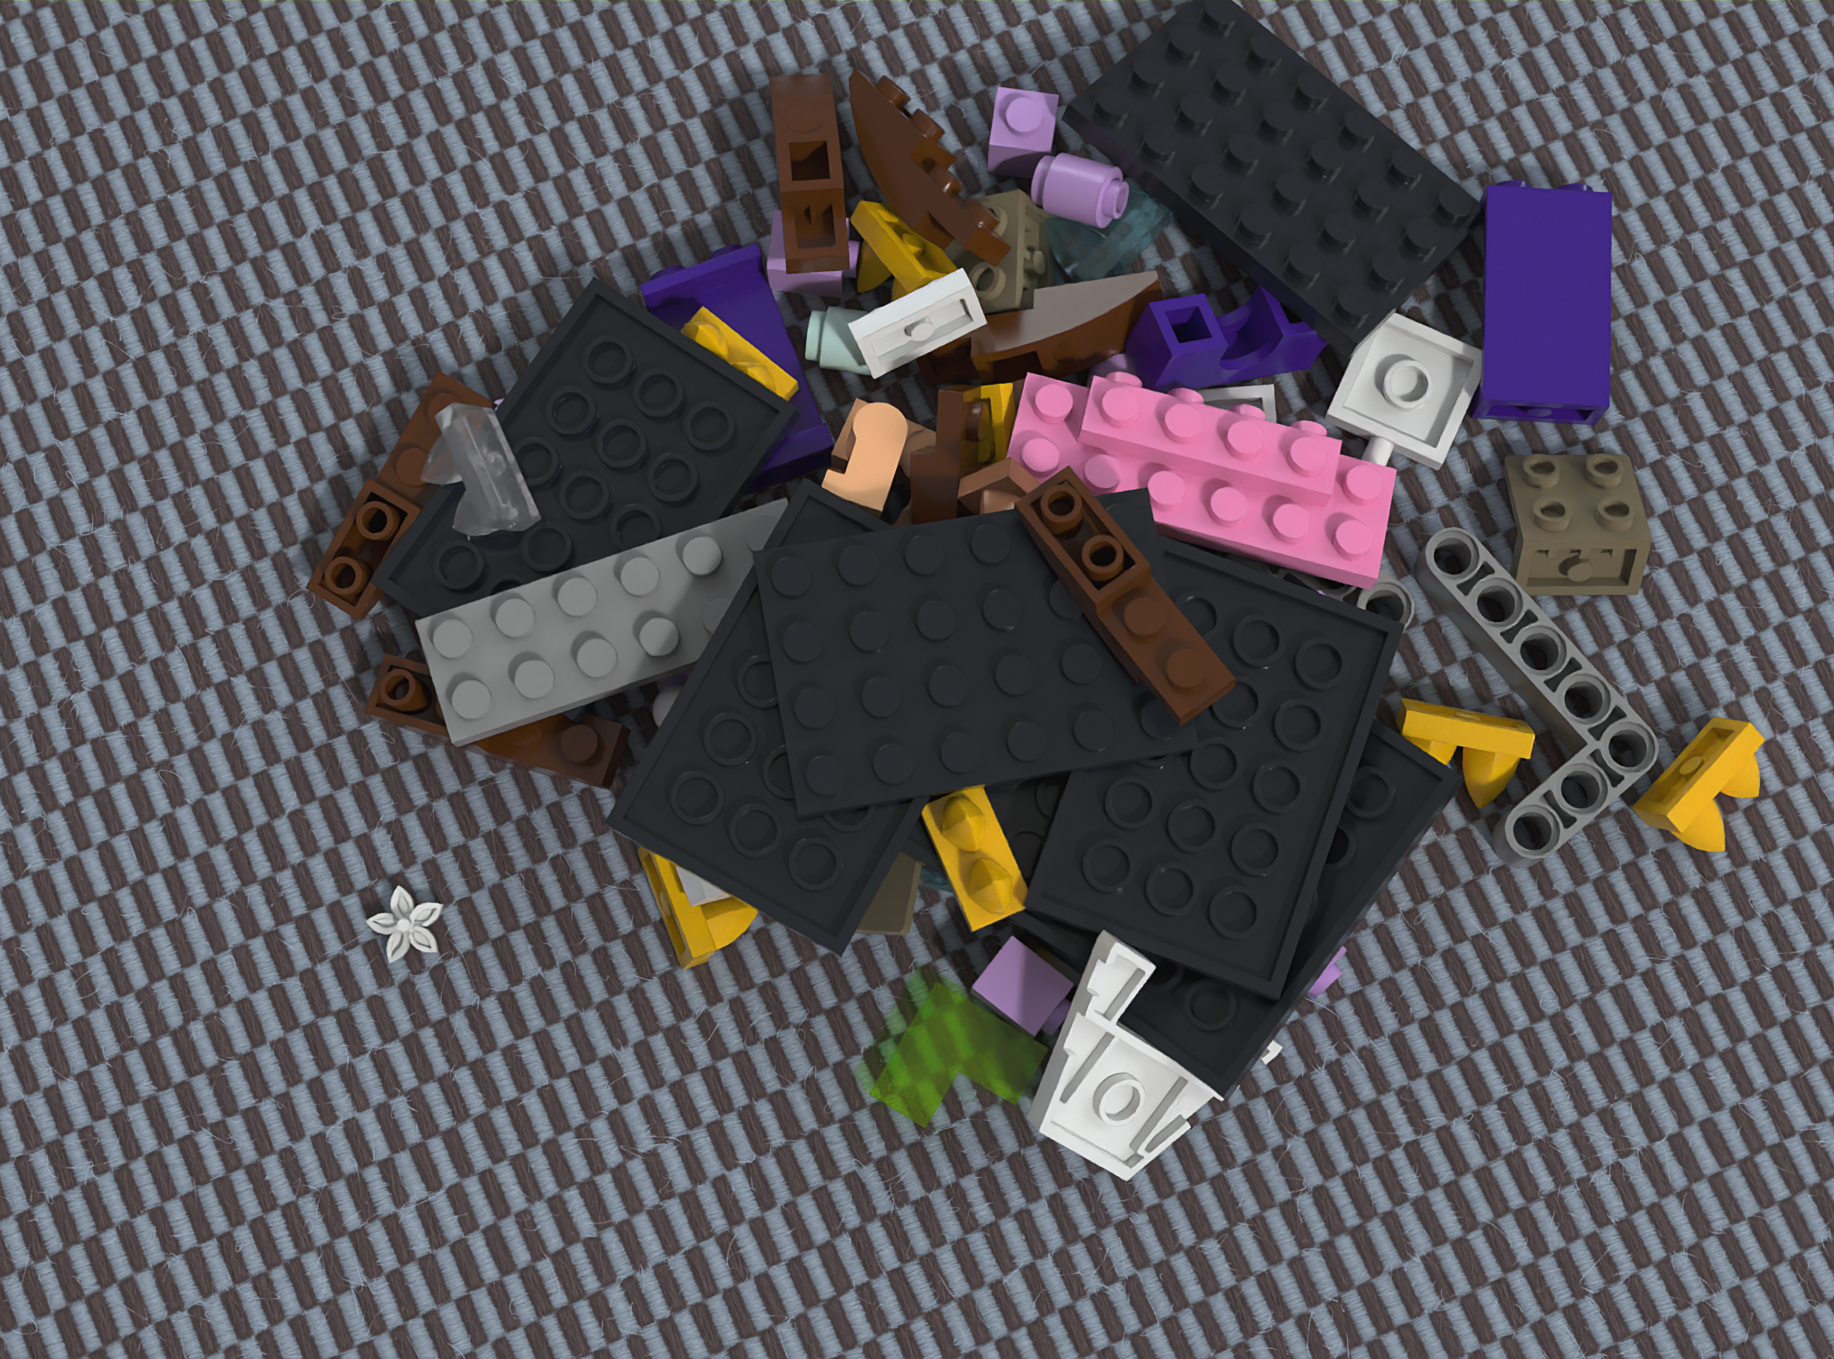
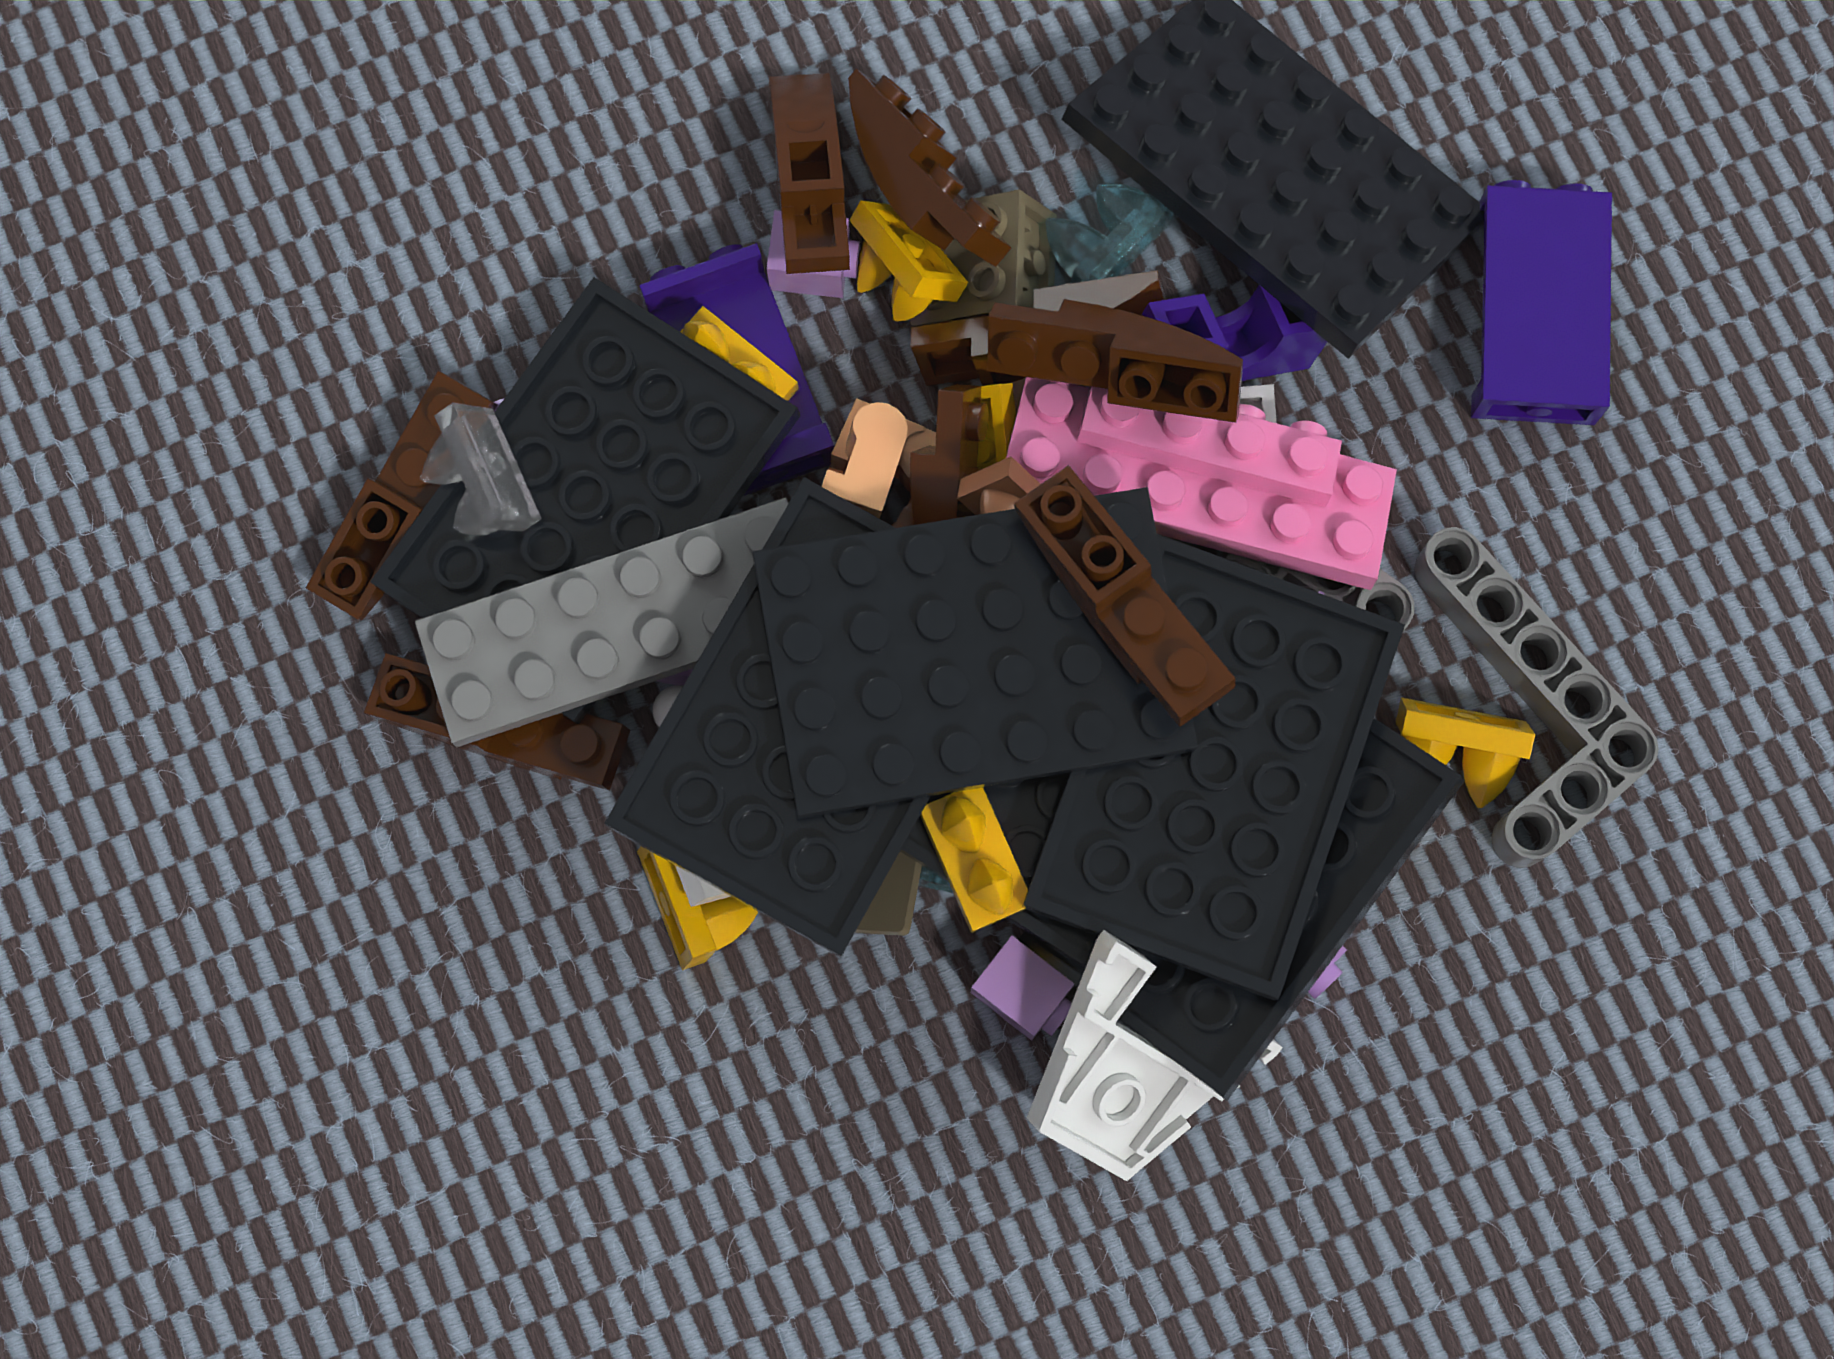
white plant [365,885,444,963] -> none
light aqua brick [805,306,872,376] -> none
white plate [848,268,987,379] -> none
clear neon green plate [869,981,1048,1129] -> none
lavender brick [987,87,1059,179] -> none
lavender brick [1031,153,1129,228] -> none
white plate [1324,313,1482,470] -> none
dark tan bracket [1503,453,1652,596] -> none
yellow tile [1632,717,1765,852] -> none
none -> reddish brown slope [987,299,1243,423]

